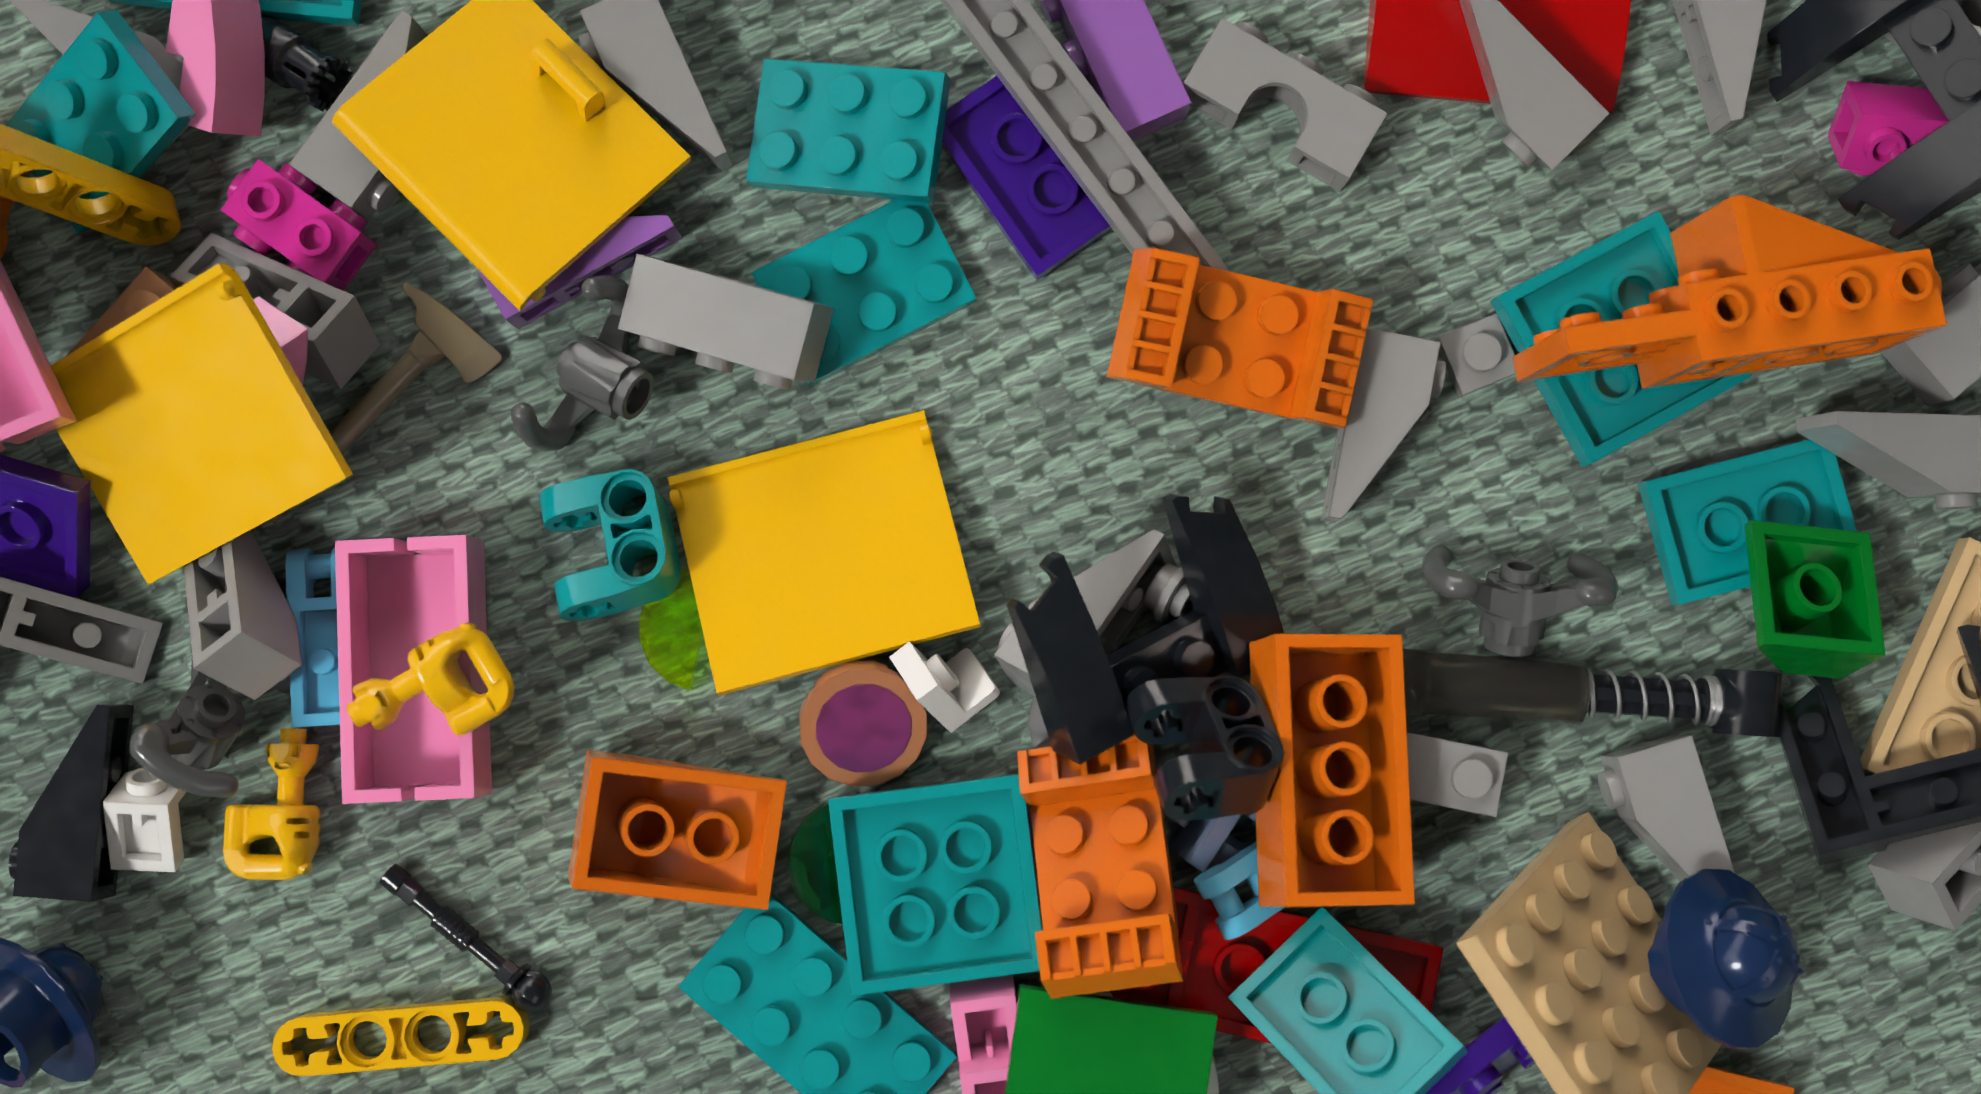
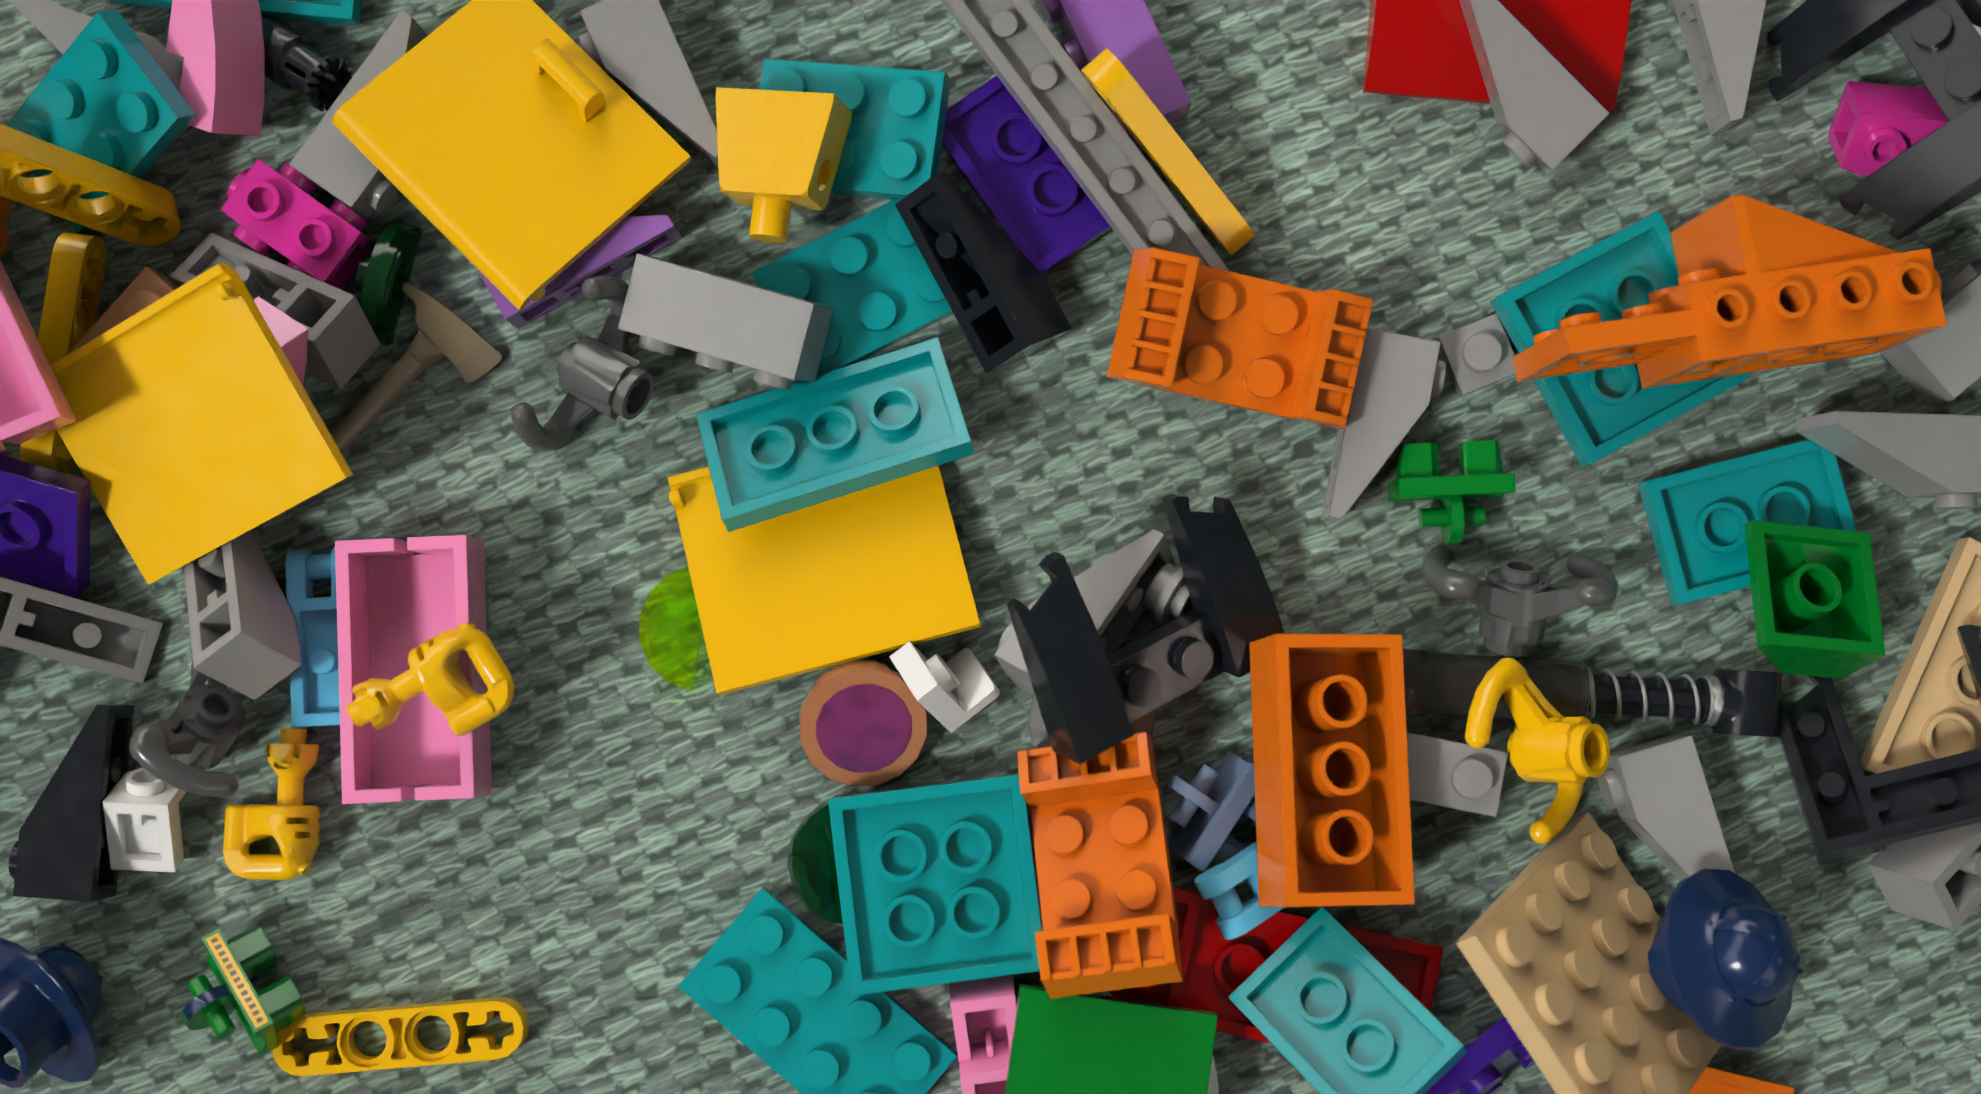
black piece [379,863,552,1013] -> none
teal piece [539,469,681,621] -> none
orange slope [568,750,787,910] -> none
black piece [1125,675,1284,821] -> none
light grey arch [1183,18,1388,192] -> none
none -> yellow beam [20,232,107,474]
none -> green hips [181,927,305,1057]
none -> dark green plate [356,222,422,346]
none -> teal plate [696,337,975,532]
none -> yellow torso [715,87,852,243]
none -> black slope [895,172,1072,373]
none -> yellow beam [1081,48,1255,256]
none -> green hips [1387,440,1516,545]
none -> yellow piece [1465,658,1610,845]

